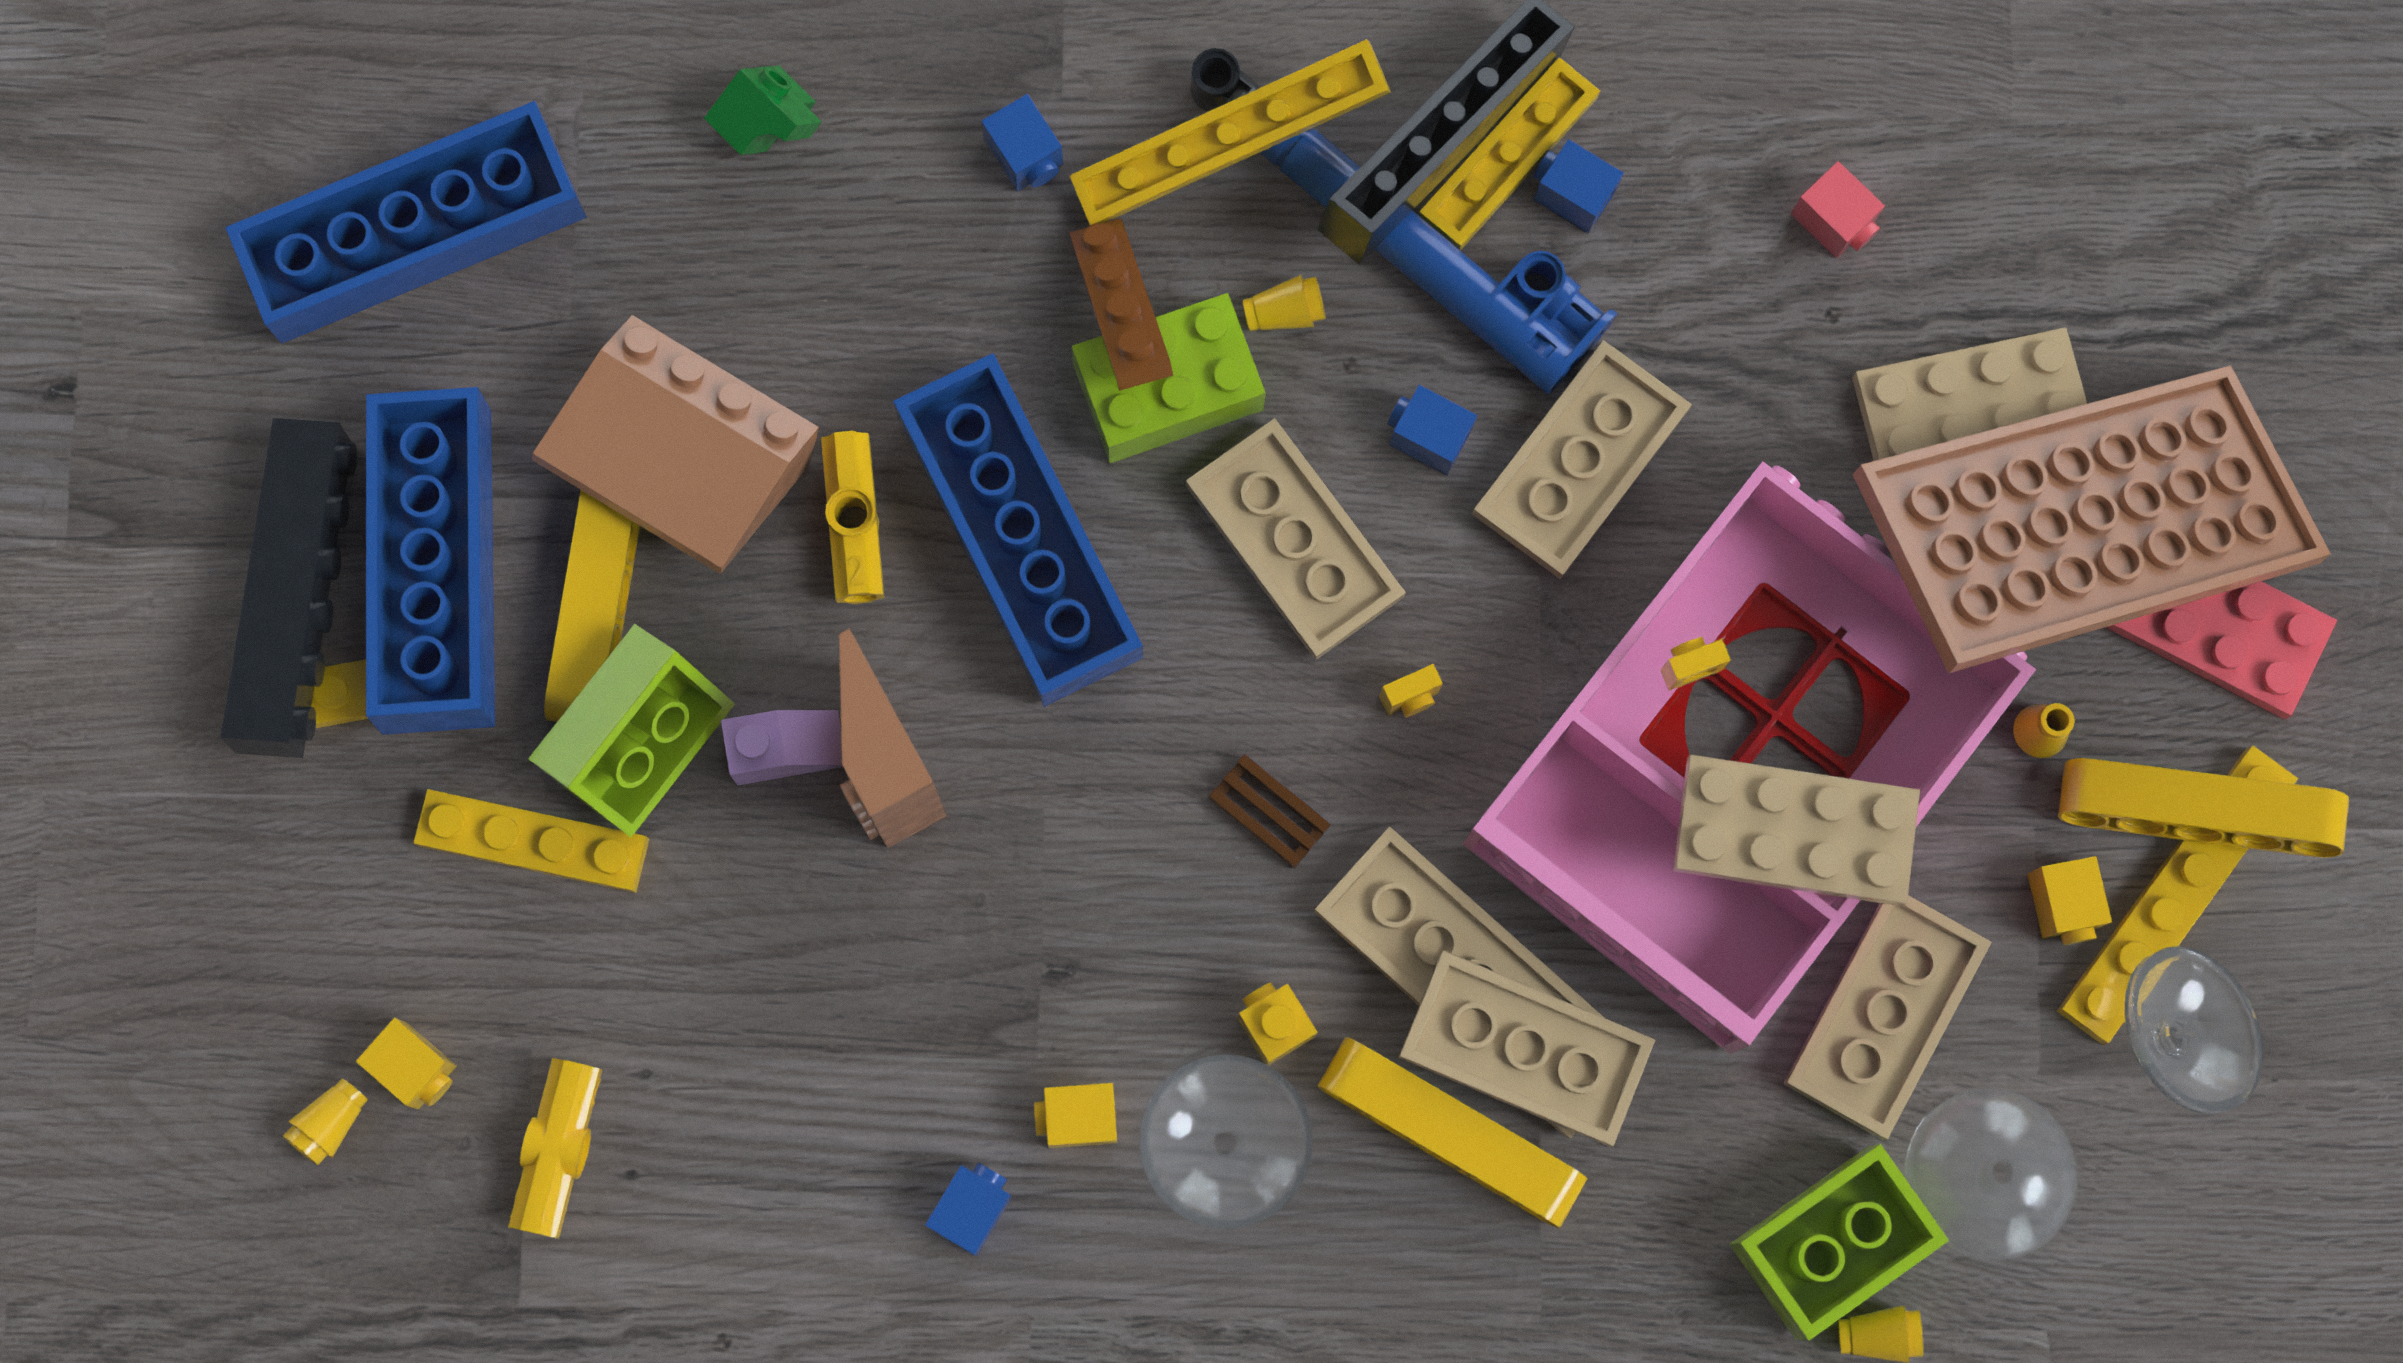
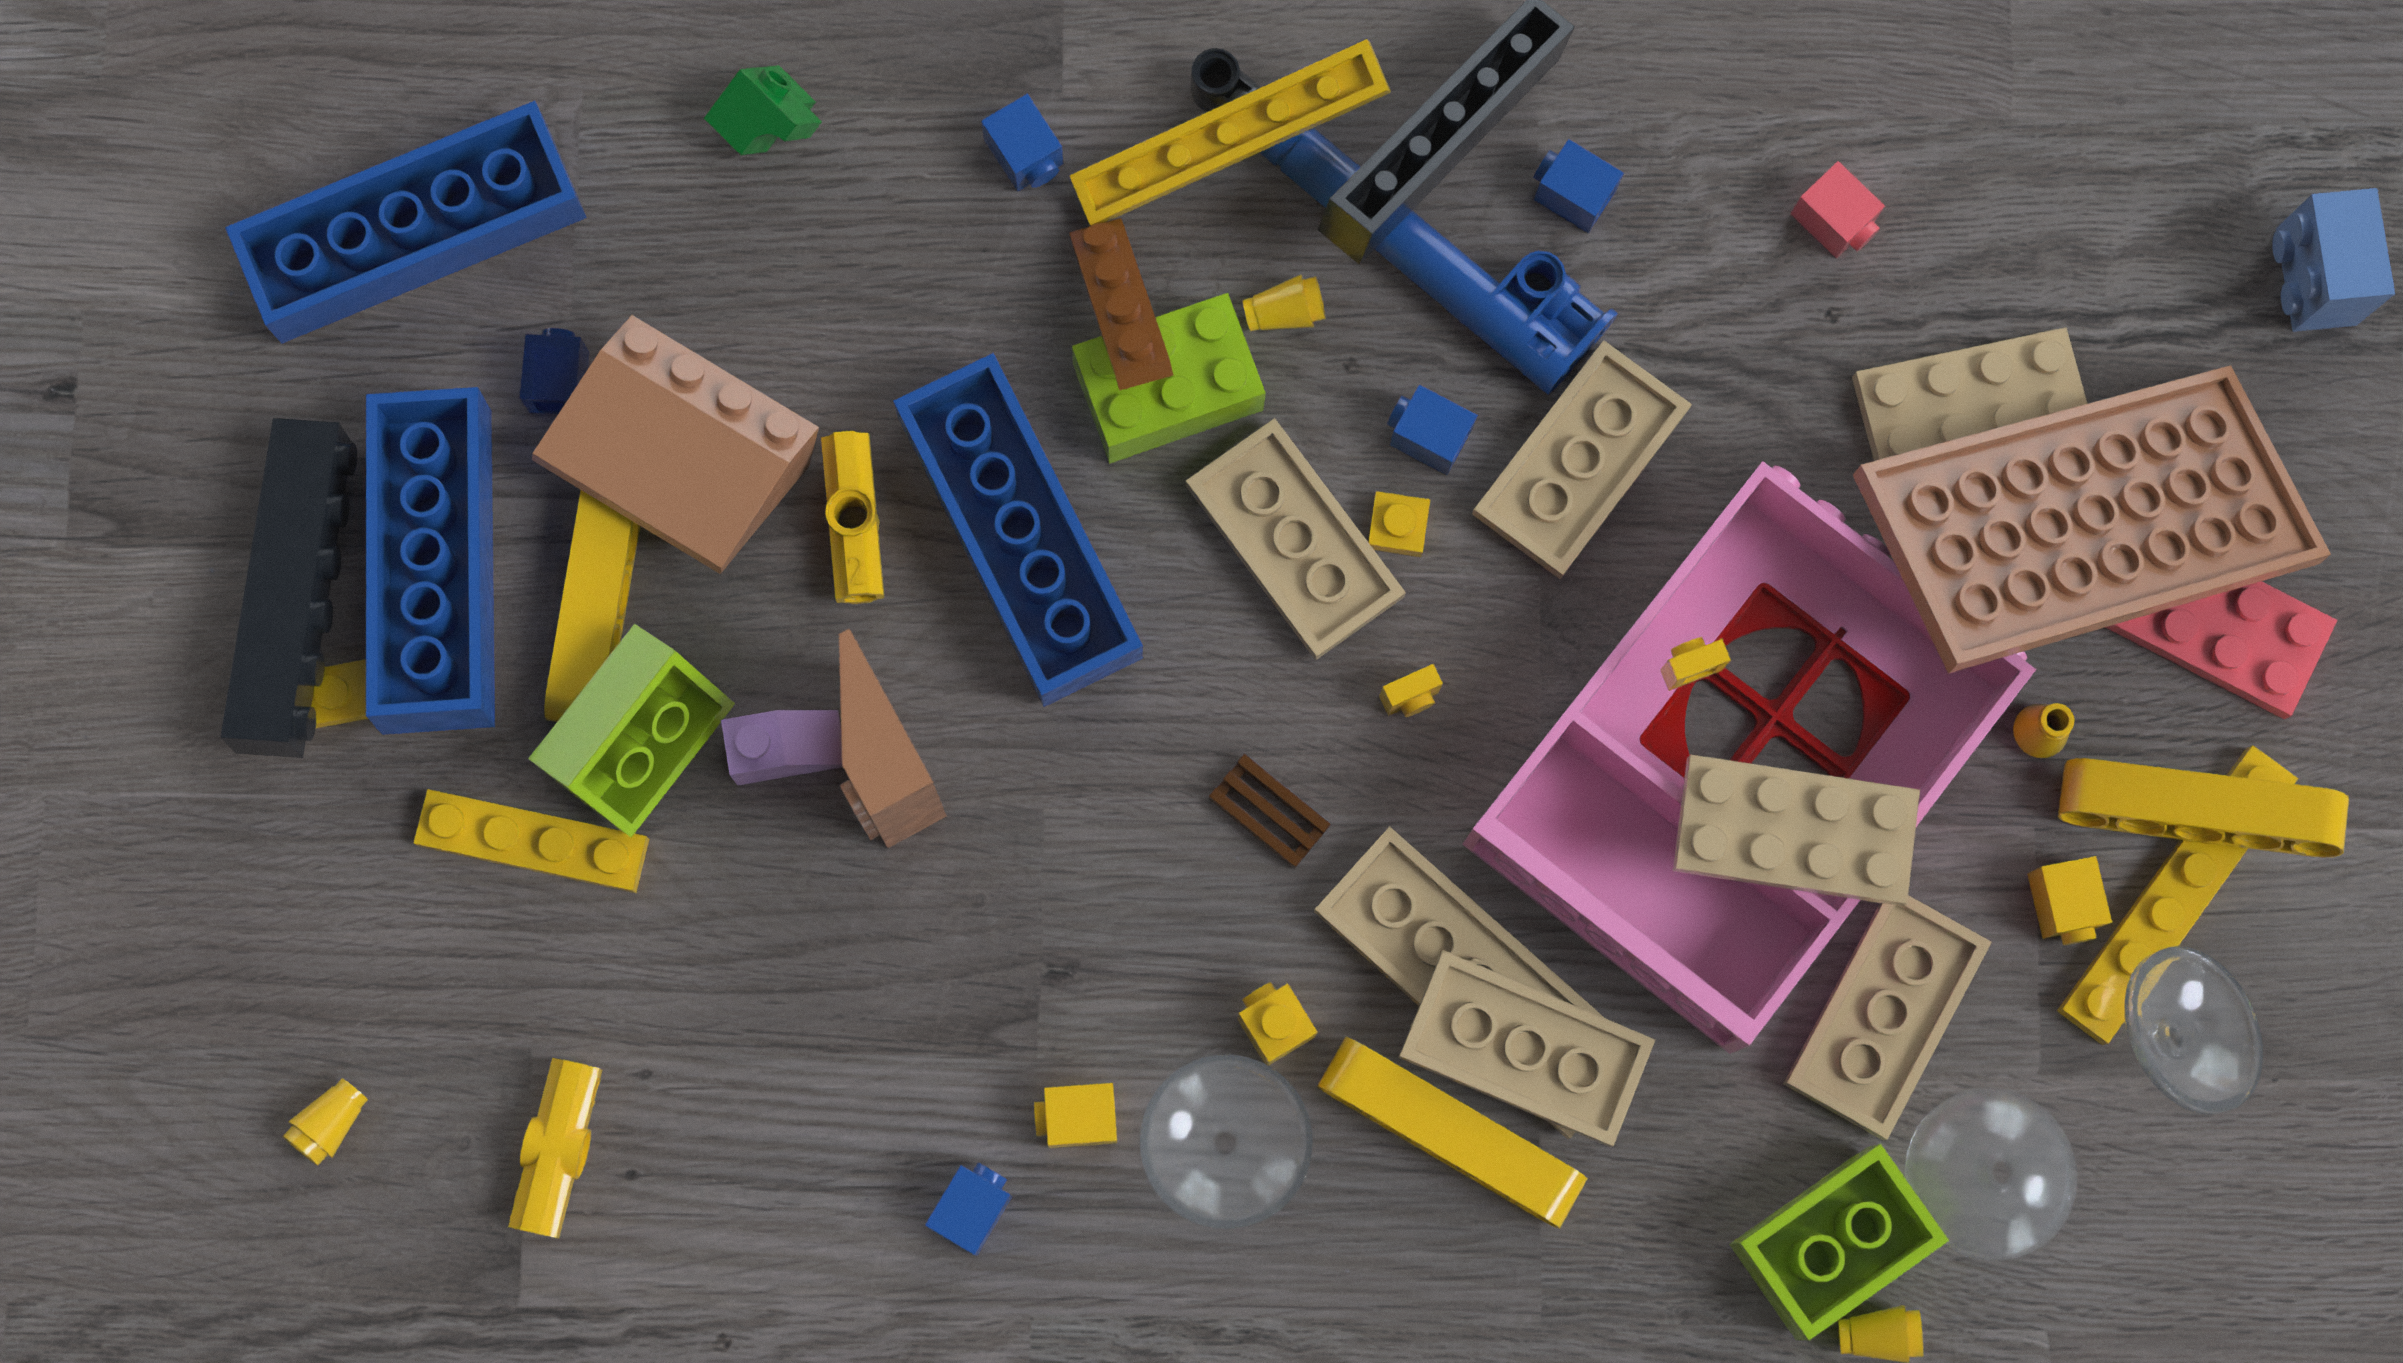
yellow brick [356,1017,457,1110] -> none
yellow plate [1419,57,1600,251] -> none
none -> clear blue brick [520,328,590,414]
none -> yellow plate [1368,491,1430,557]
none -> medium blue brick [2272,188,2395,332]

